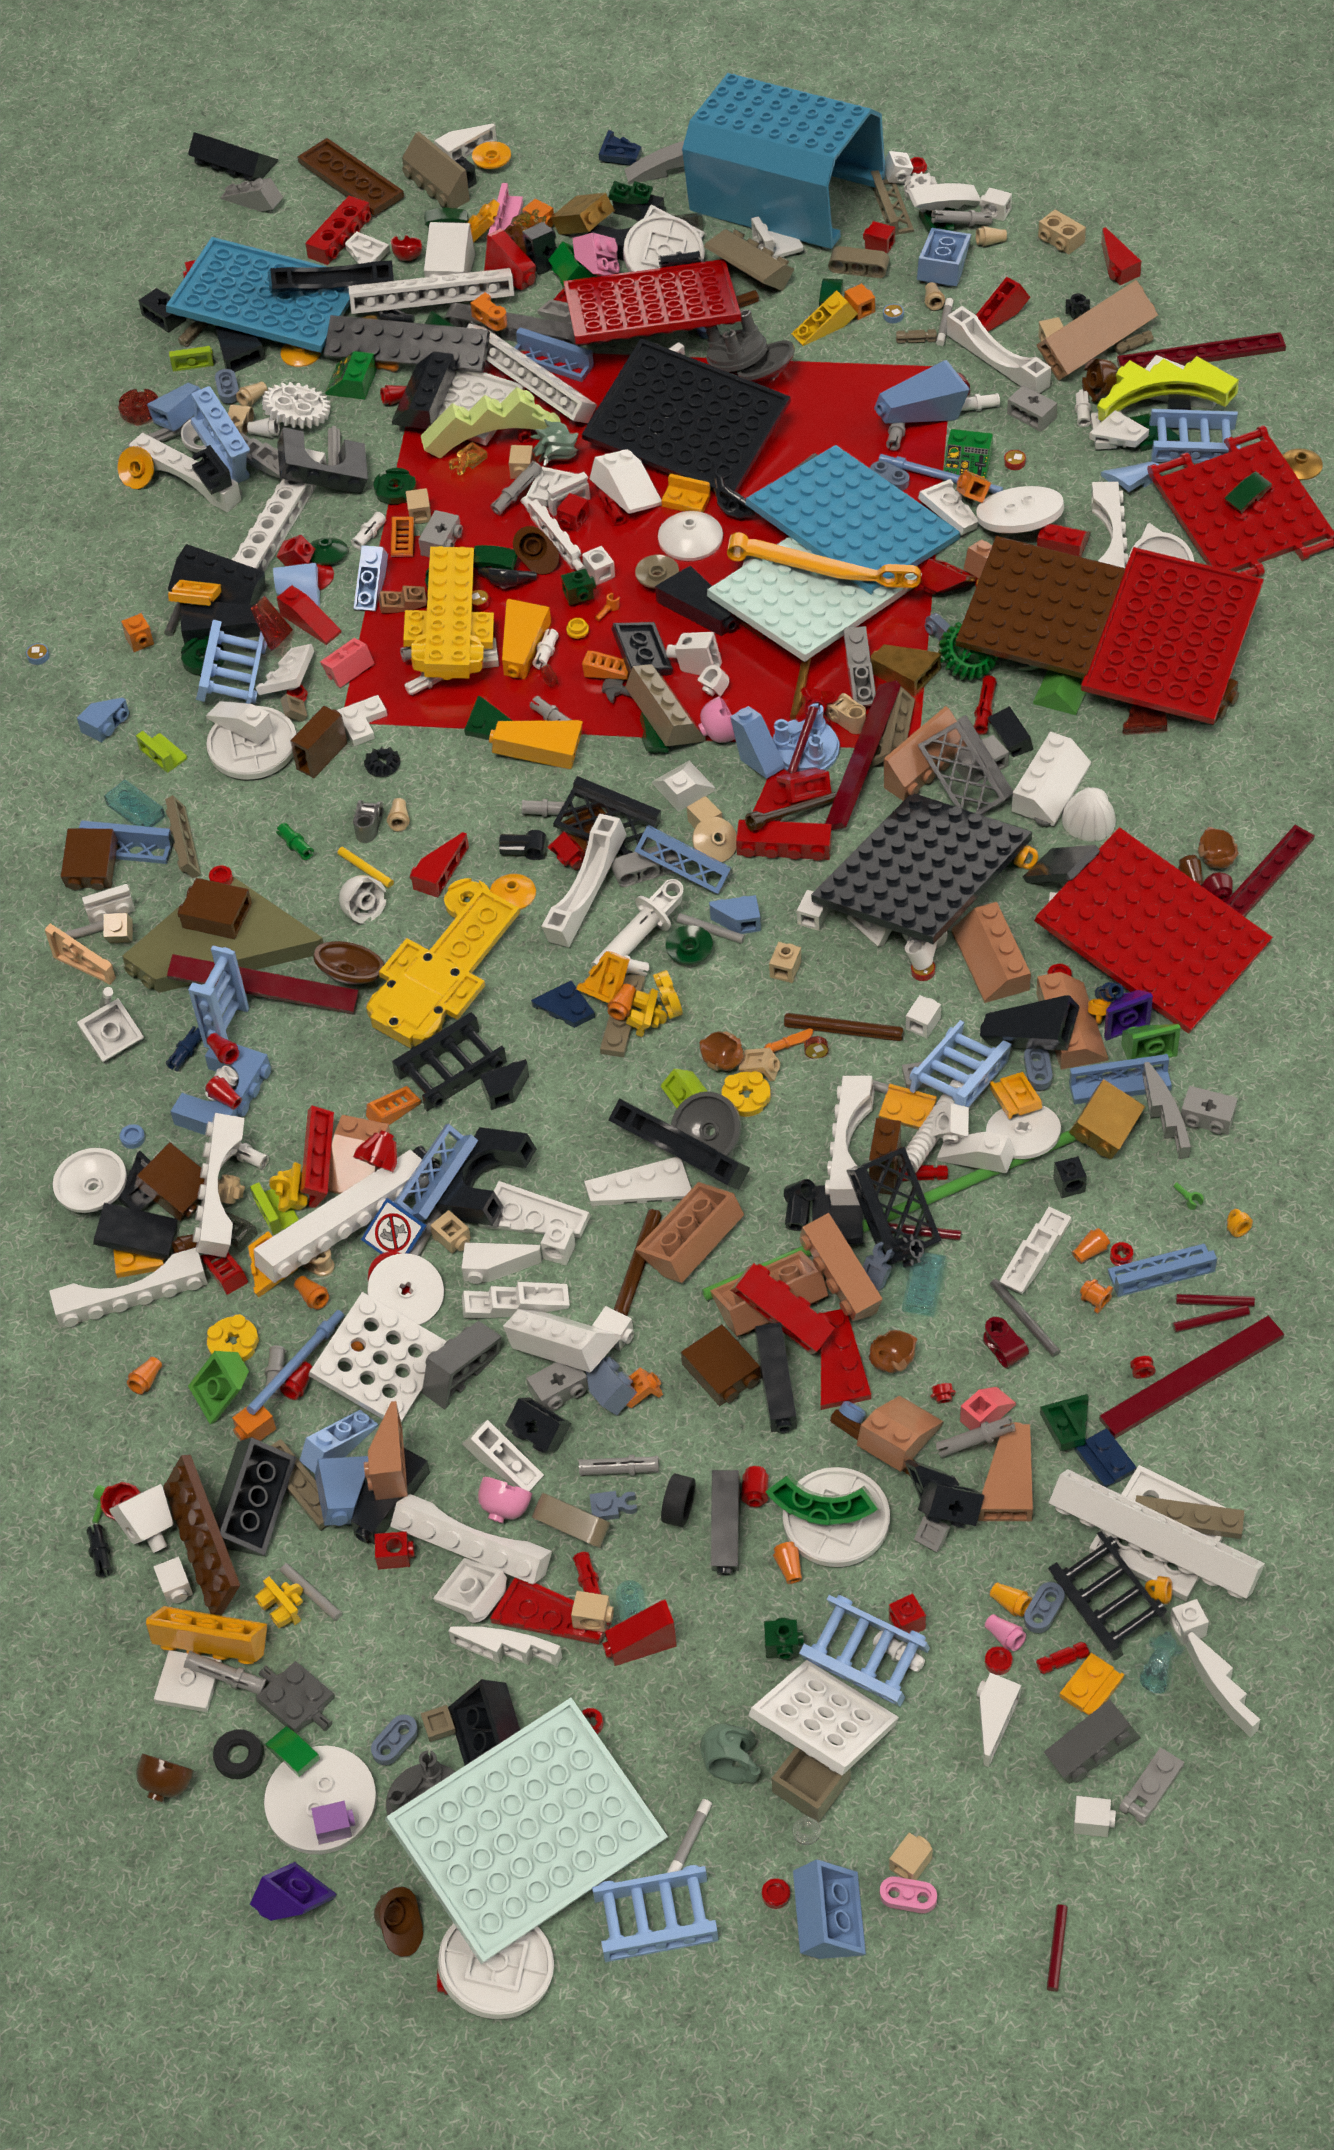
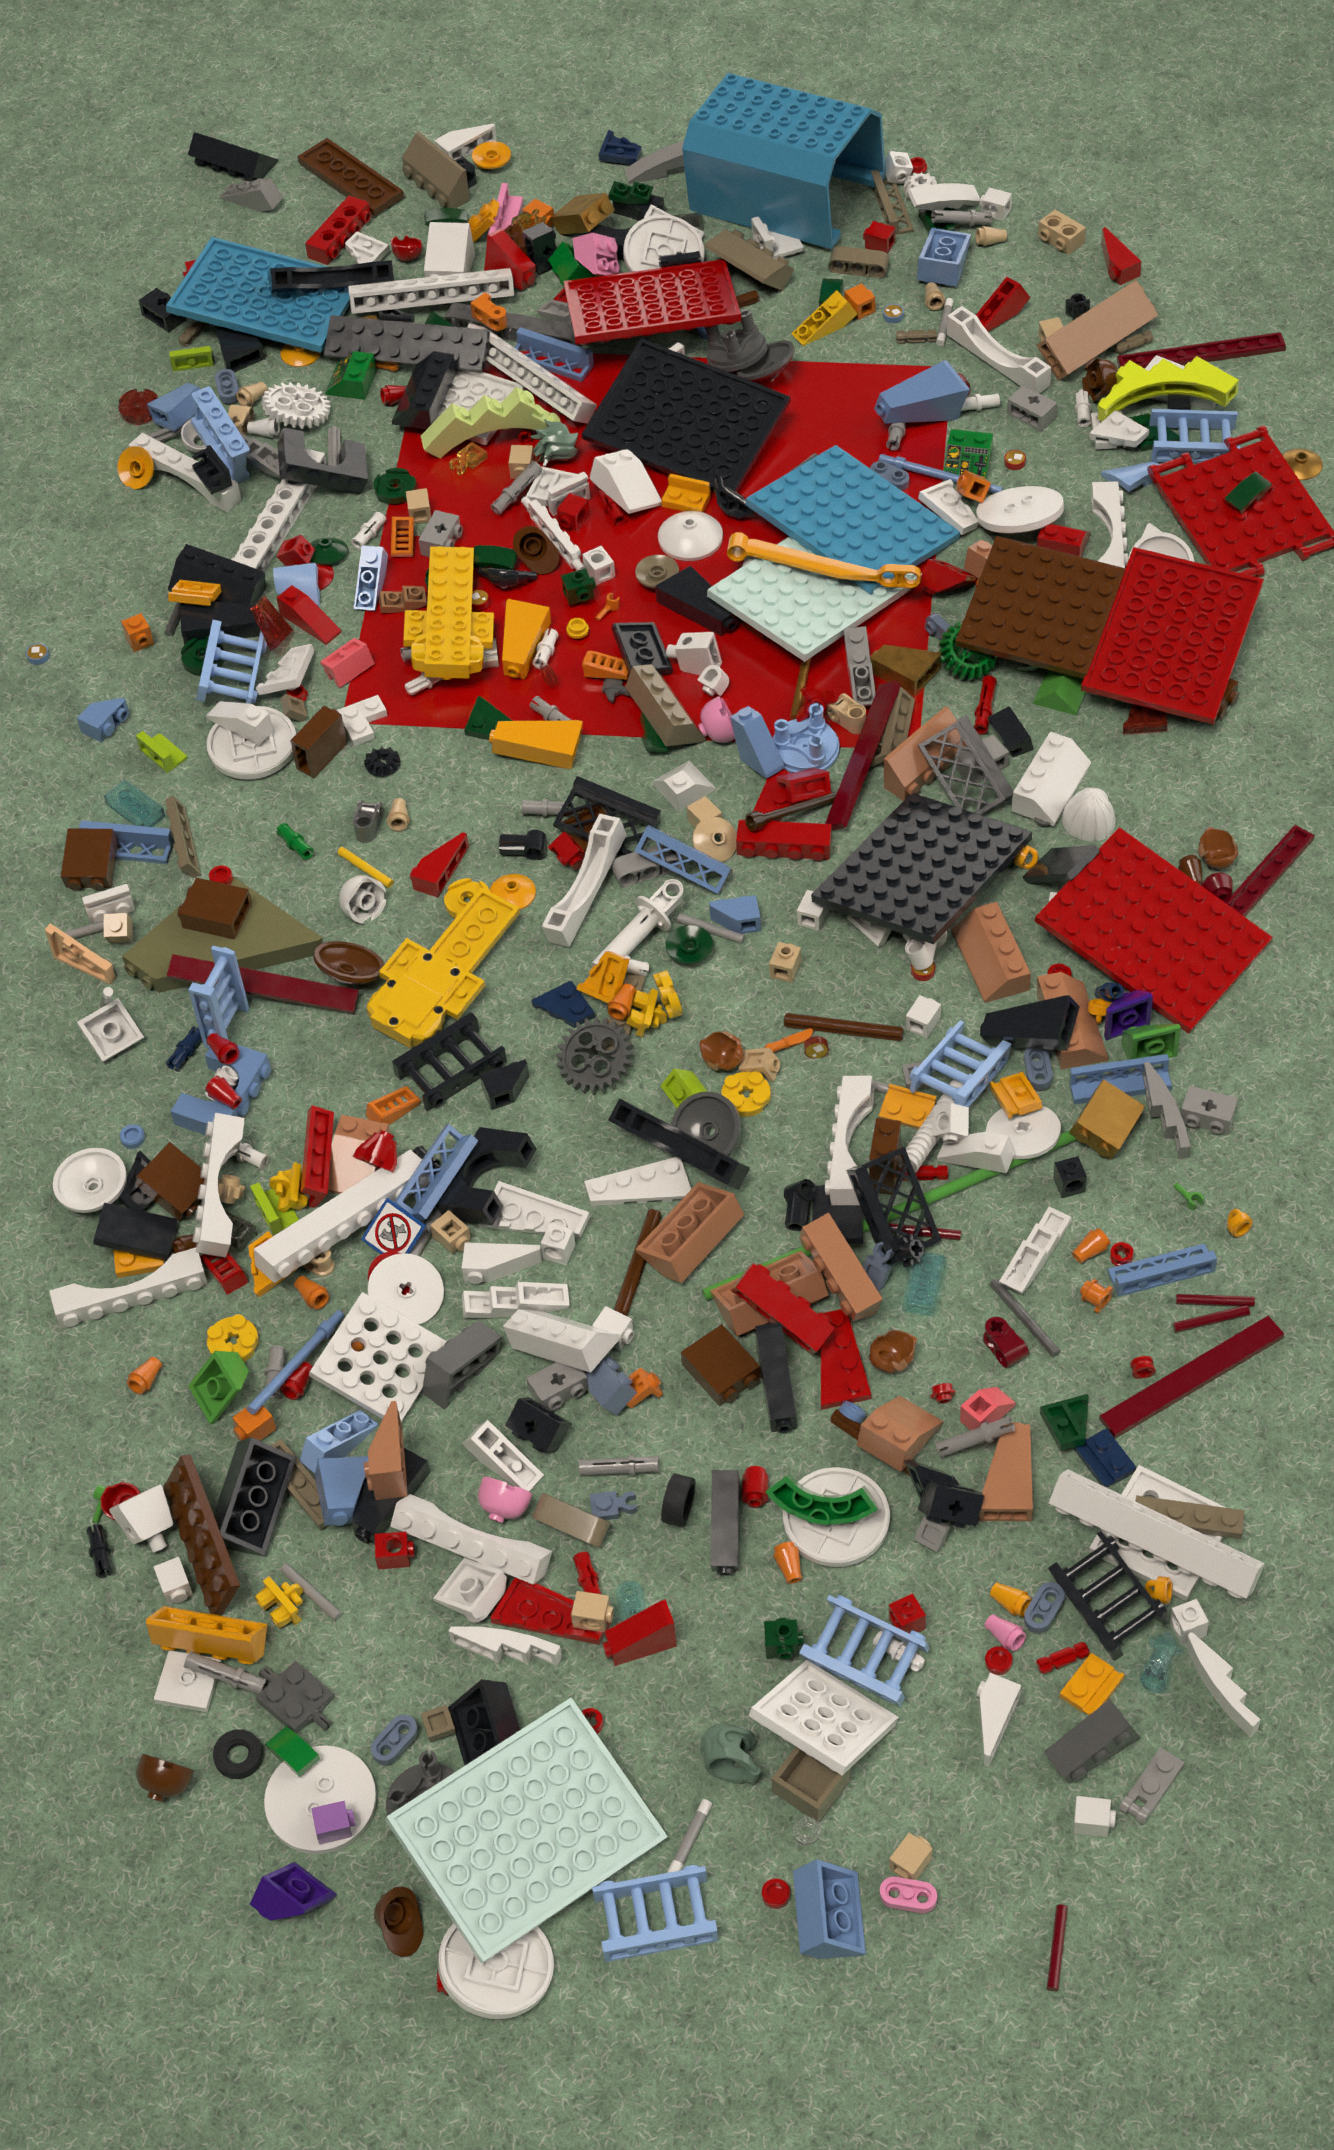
dark red bar [787,706,818,773] -> none
none -> dark grey gear [556,1017,635,1095]

